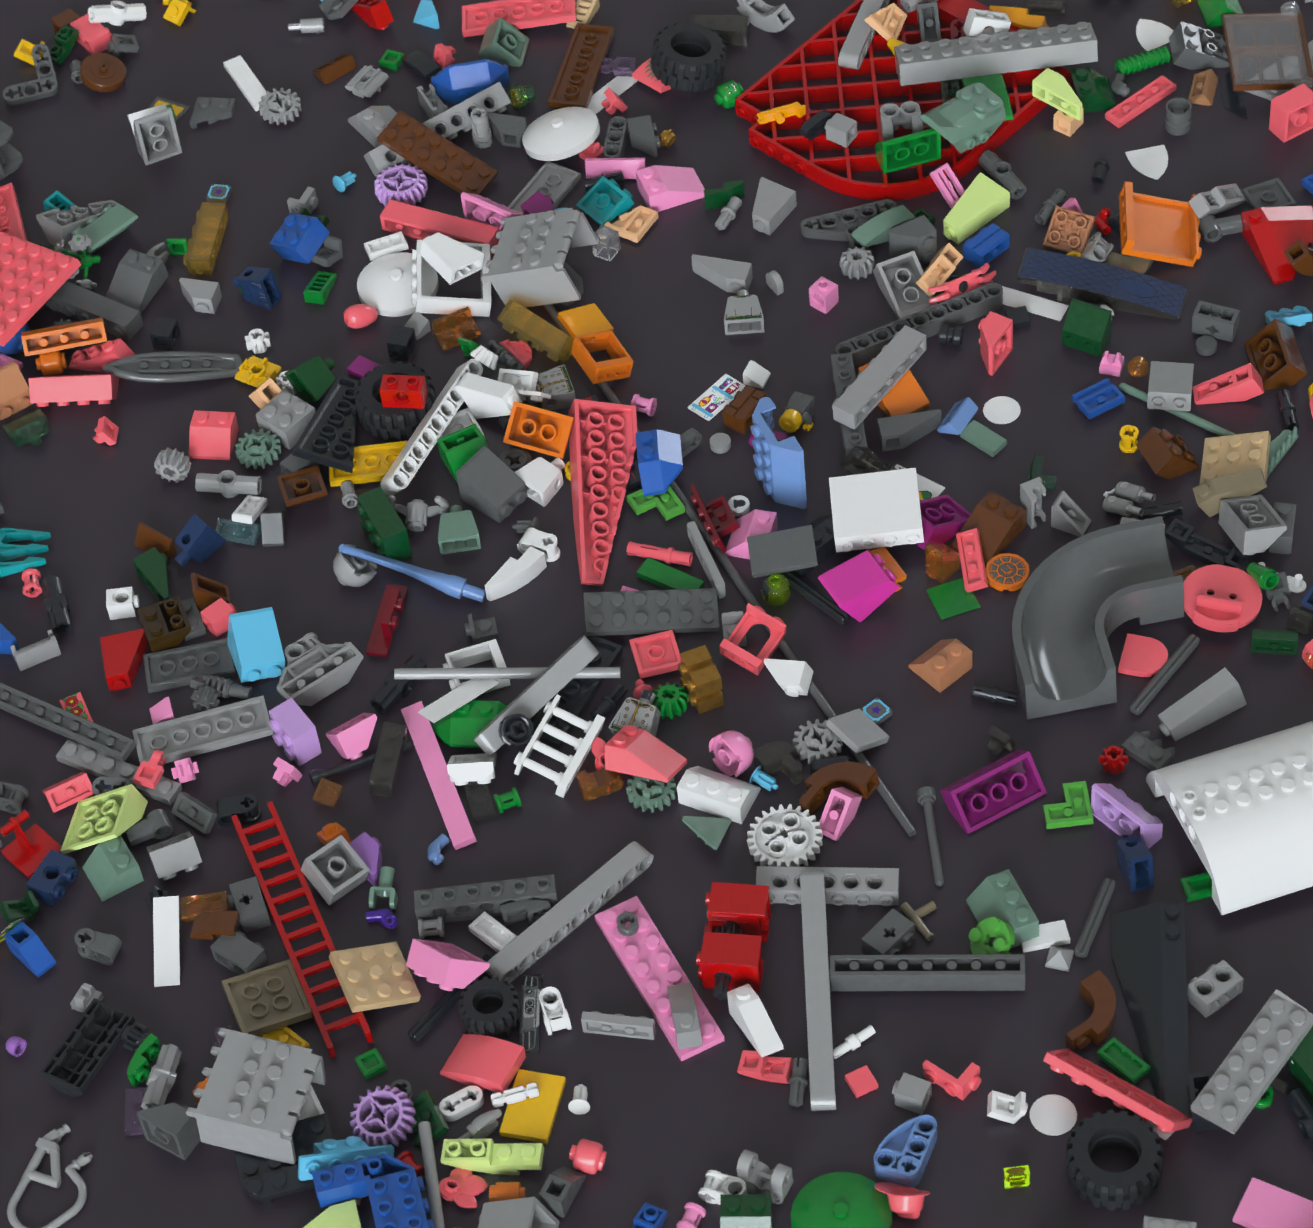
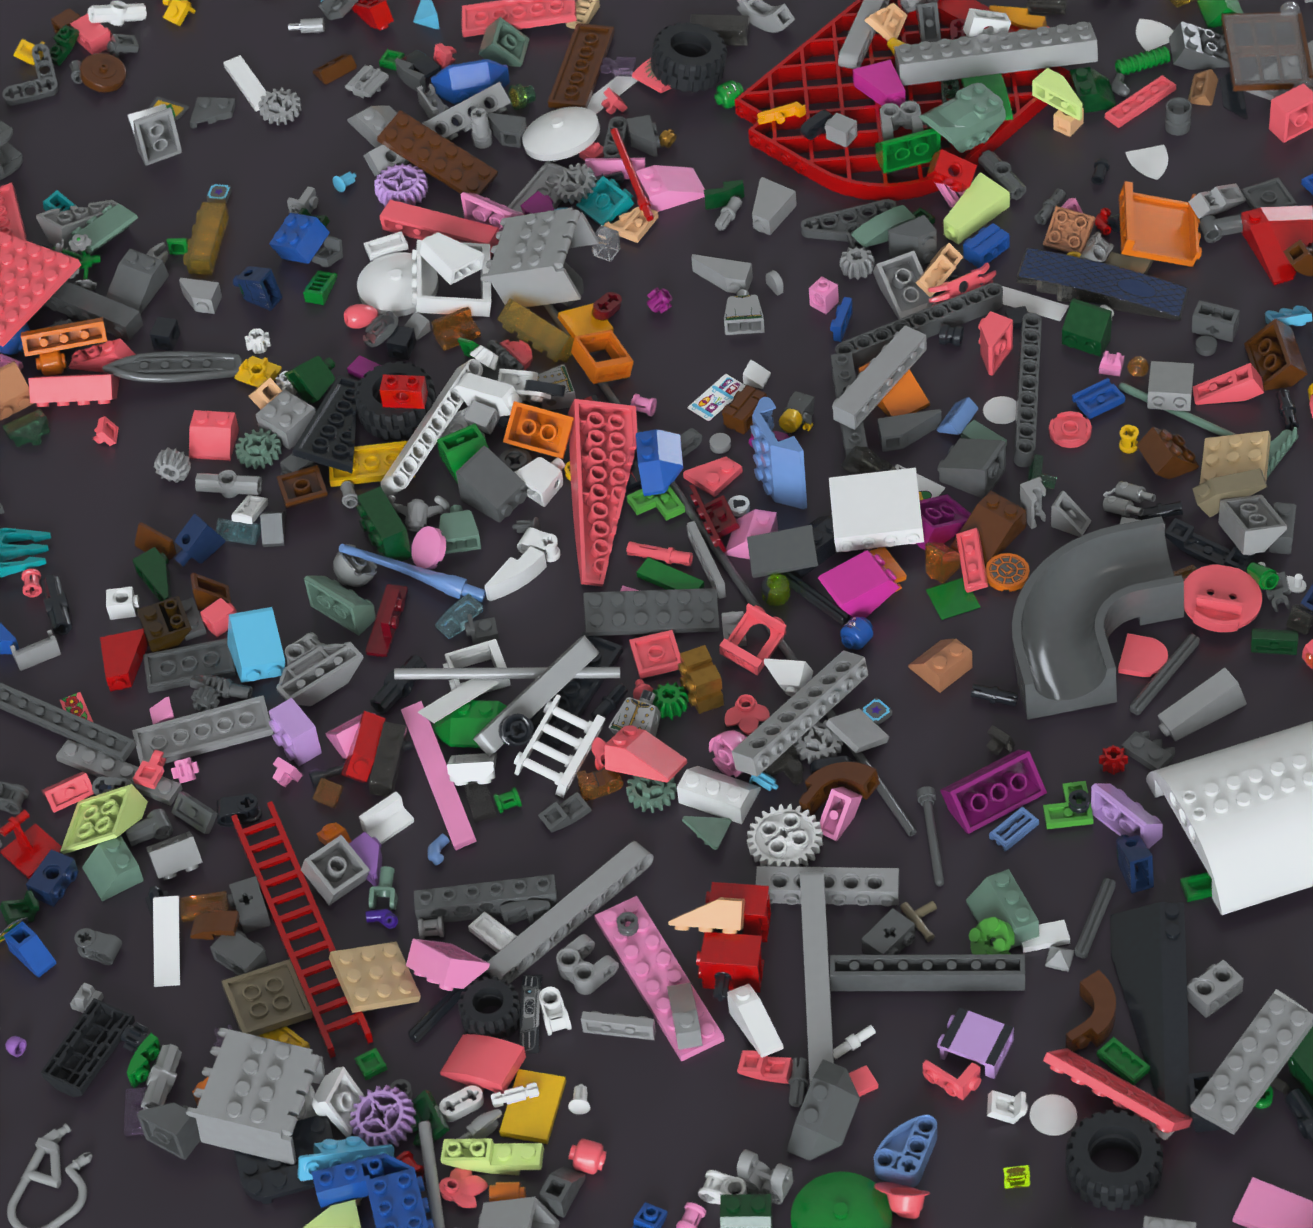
light grey brick [892,1073,932,1115] -> none
none -> sand green slope [304,576,376,636]
none -> white slope [312,1067,365,1137]
none -> red slope [341,710,386,783]
none -> white panel [359,792,414,844]
none -> dark grey tile [363,311,399,347]
none -> dark grey slope [395,58,427,91]
none -> bright pink tile [411,526,446,570]
none -> clear light blue slope [435,593,483,639]
none -> light grey brick [464,400,500,435]
none -> black beam [525,380,566,397]
none -> dark grey slope [538,792,592,833]
none -> light grey gear [553,163,597,204]
none -> light grey piece [556,934,619,995]
none -> dark red beam [592,292,622,321]
none -> red bar [610,128,654,221]
none -> magenta gear [647,287,672,314]
none -> light nougat slope [669,897,745,934]
none -> coral wing [683,457,743,498]
none -> coral plate [725,694,770,735]
none -> light grey brick [732,650,868,777]
none -> dark grey wedge [787,1060,860,1161]
none -> blue plate [830,297,853,342]
none -> blue head [840,617,873,650]
none -> dark pink slope [853,60,906,107]
none -> red brick [926,149,977,192]
none -> dark grey slope [937,438,1006,499]
none -> lavender panel [937,1007,1014,1079]
none -> medium blue tile [989,806,1039,851]
none -> dark grey beam [1013,313,1042,467]
none -> coral tile [1049,411,1092,448]
none -> black bush [1069,790,1090,813]

